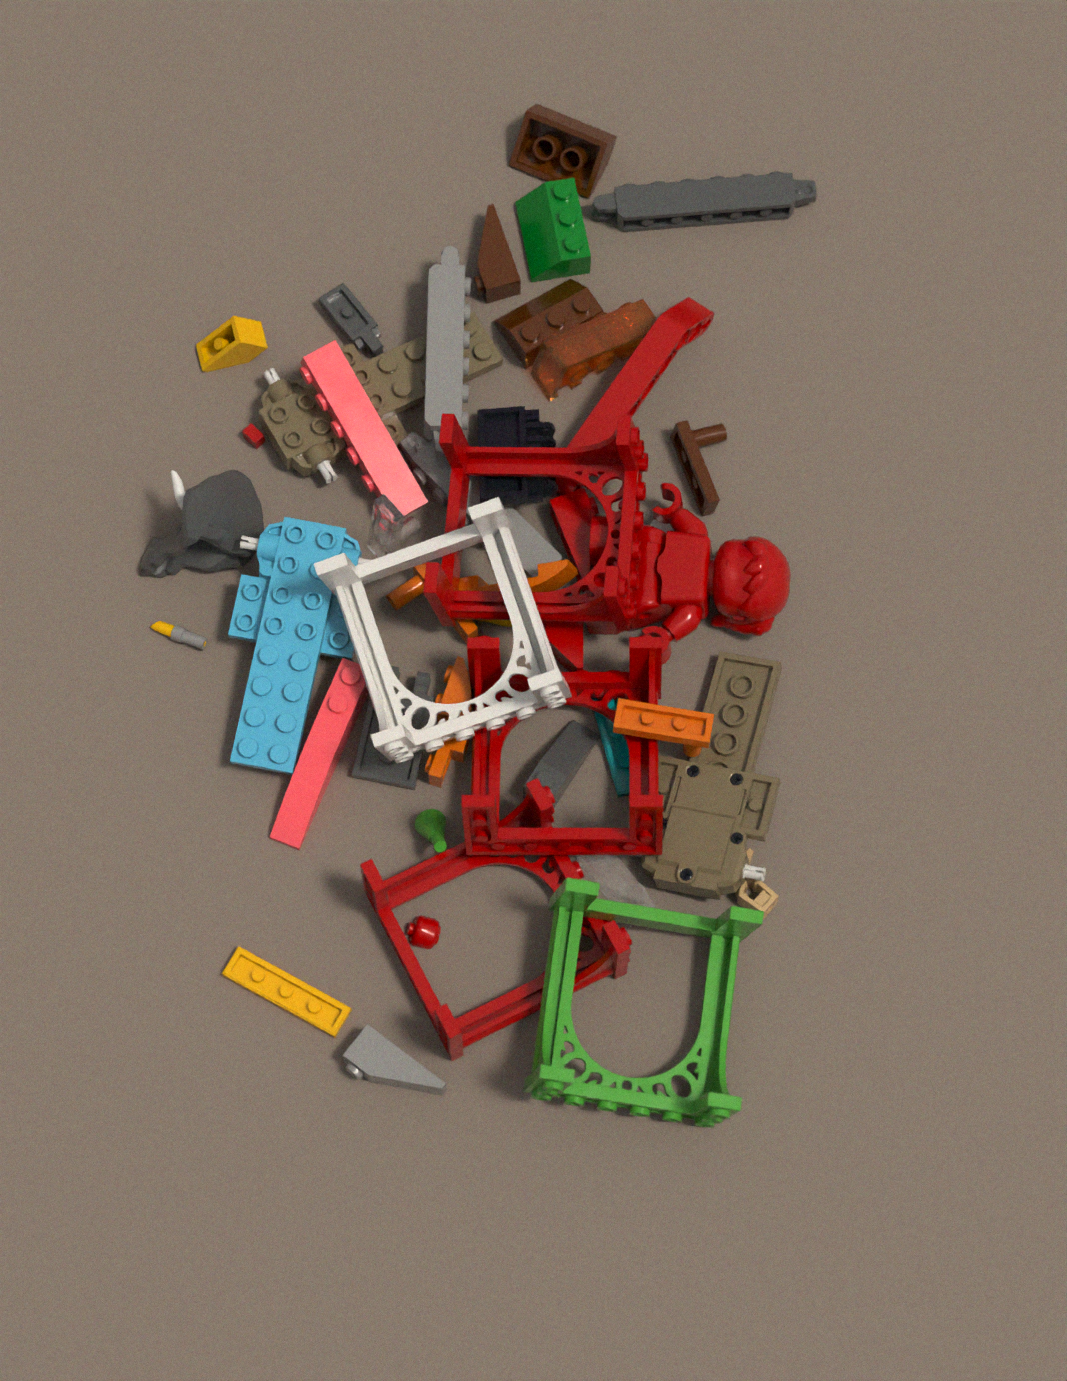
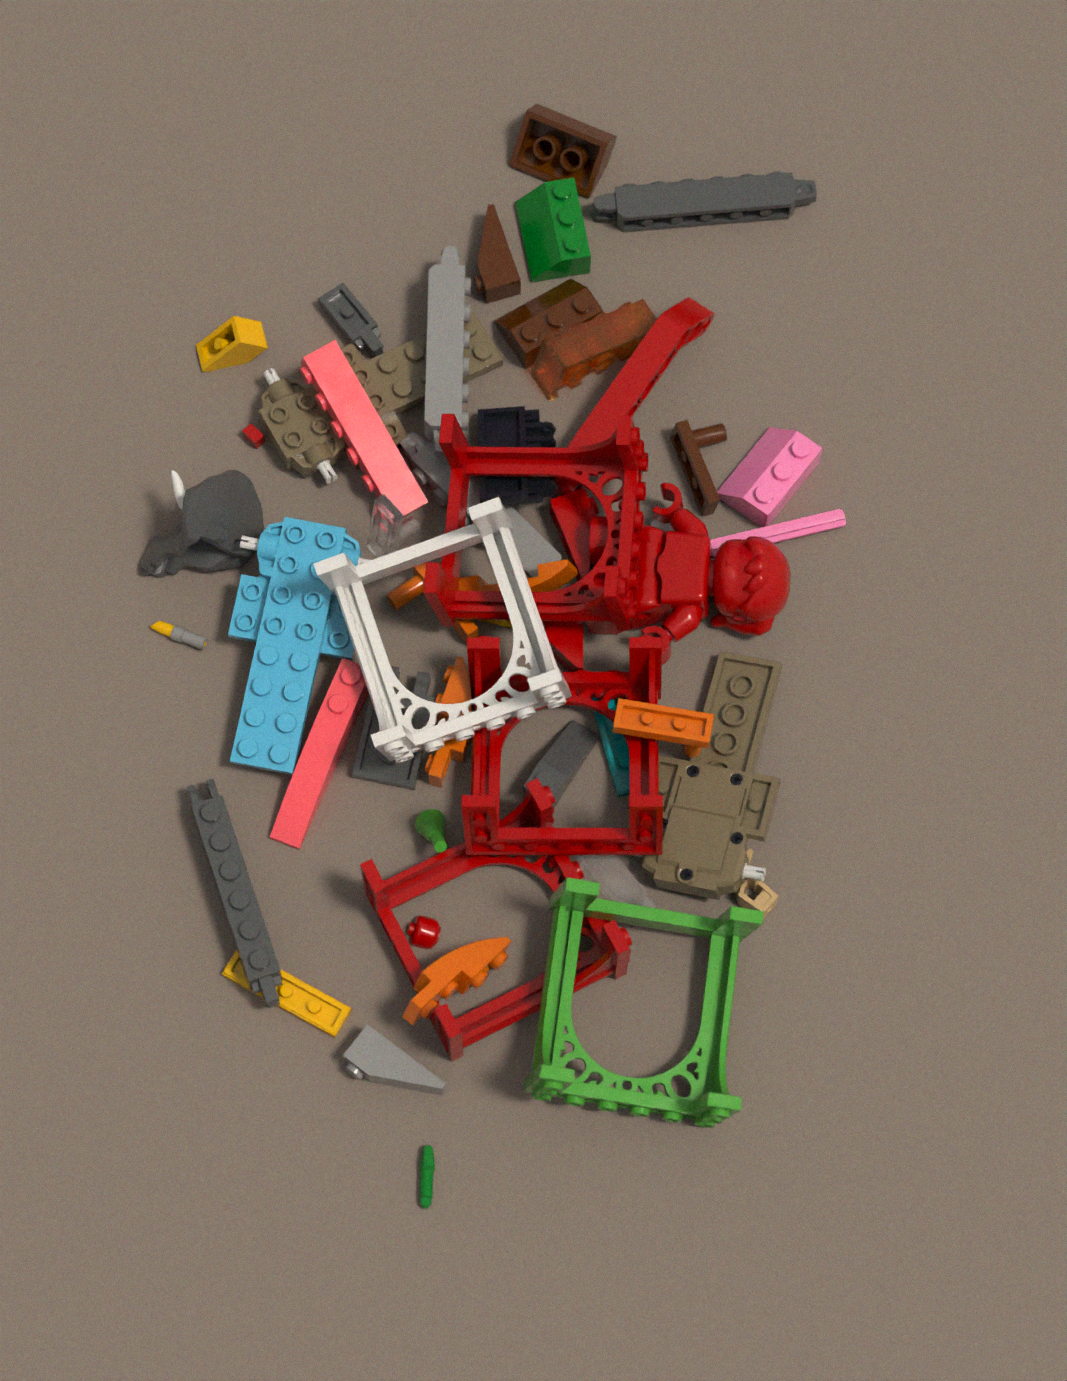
none -> dark grey hinge [187,779,282,1008]
none -> orange slope [402,937,512,1025]
none -> green piece [419,1145,435,1209]
none -> bright pink axle [711,509,846,558]
none -> bright pink slope [717,427,822,527]

